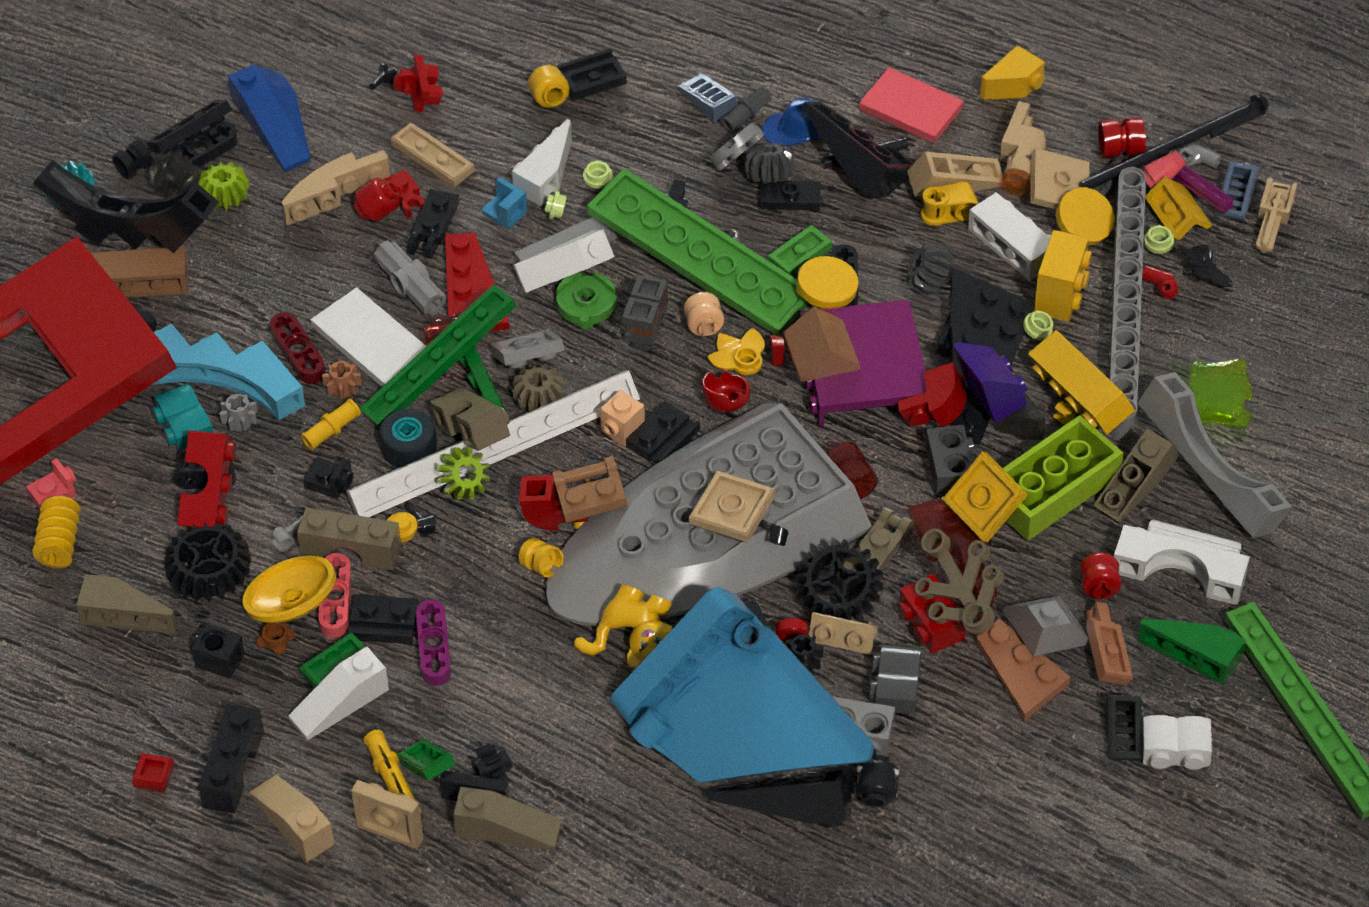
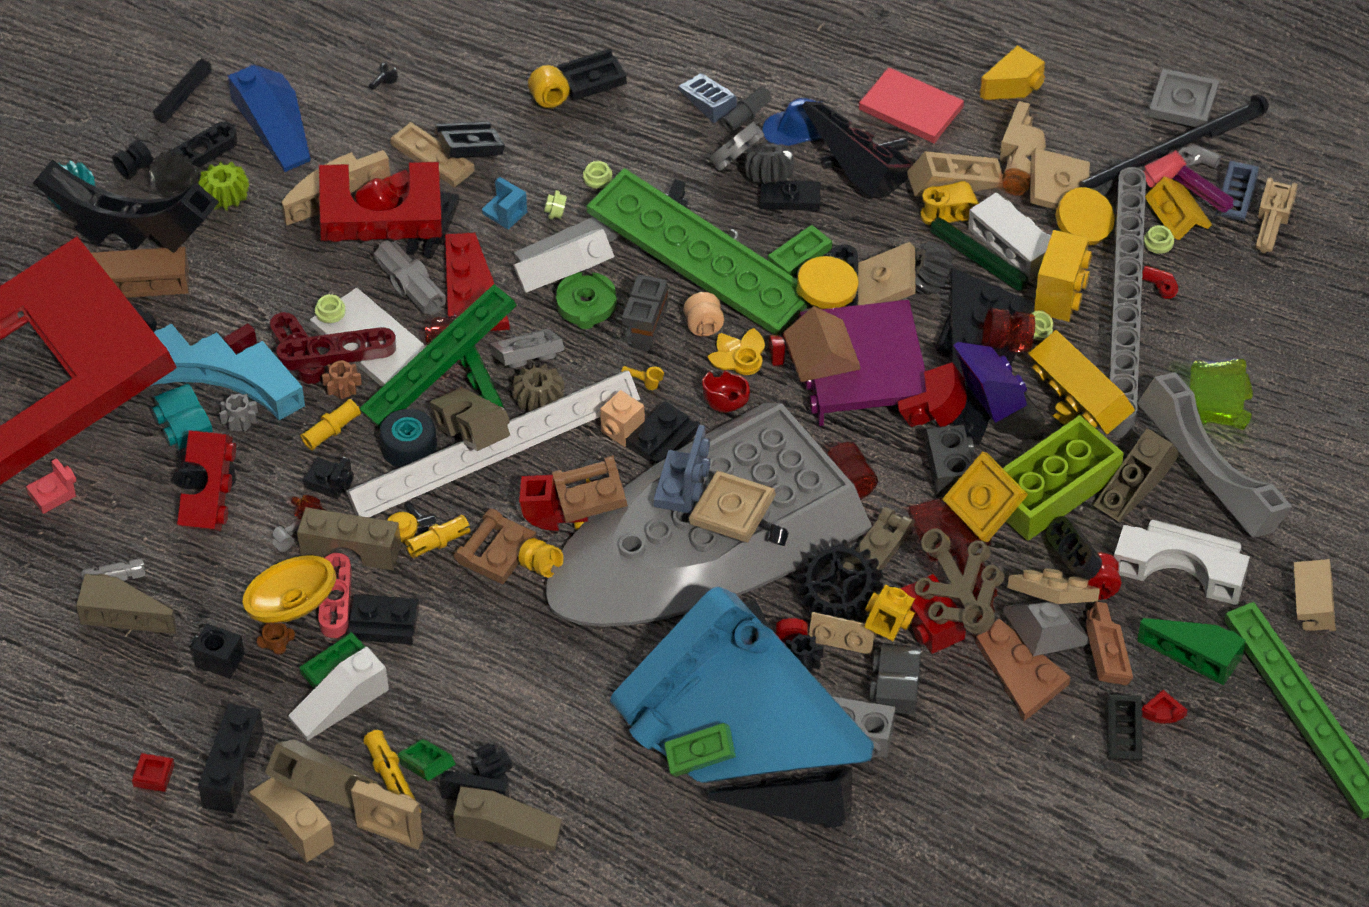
yellow piece [32,496,81,569] -> none
black plate [145,100,232,155] -> none
black gear [164,522,252,603] -> none
red hips [393,54,443,112] -> none
magenta beam [416,600,451,686] -> none
lime gear [436,447,491,500] -> none
white slope [512,119,572,206] -> none
yellow animal [574,584,673,668] -> none
black head [854,755,900,807] -> none
red wheel [1098,117,1146,158] -> none
white brick [1142,715,1212,770] -> none
black piece [1177,243,1233,287] -> none
none -> light grey axle [81,558,145,581]
none -> black axle [153,59,212,123]
none -> dark red plate [223,323,257,355]
none -> dark tan slope [265,739,378,810]
none -> dark red beam [276,327,396,370]
none -> clear red plate [291,495,327,520]
none -> yellowish green plate [315,294,346,323]
none -> red arch [319,162,442,242]
none -> yellow pin [405,514,471,559]
none -> black plate [434,121,505,158]
none -> medium nougat plate [454,508,536,584]
none -> yellow hand [621,366,664,391]
none -> sand blue bracket [654,425,711,514]
none -> bright green plate [664,723,736,777]
none -> tan plate [858,242,916,305]
none -> yellow brick [864,584,915,641]
none -> dark green axle [930,217,1029,291]
none -> clear red wheel [982,307,1035,353]
none -> tan plate [1007,569,1100,604]
none -> black beam [1046,516,1102,580]
none -> red tile [1142,690,1188,723]
none -> light grey plate [1148,68,1219,127]
none -> tan hinge [1294,559,1336,631]

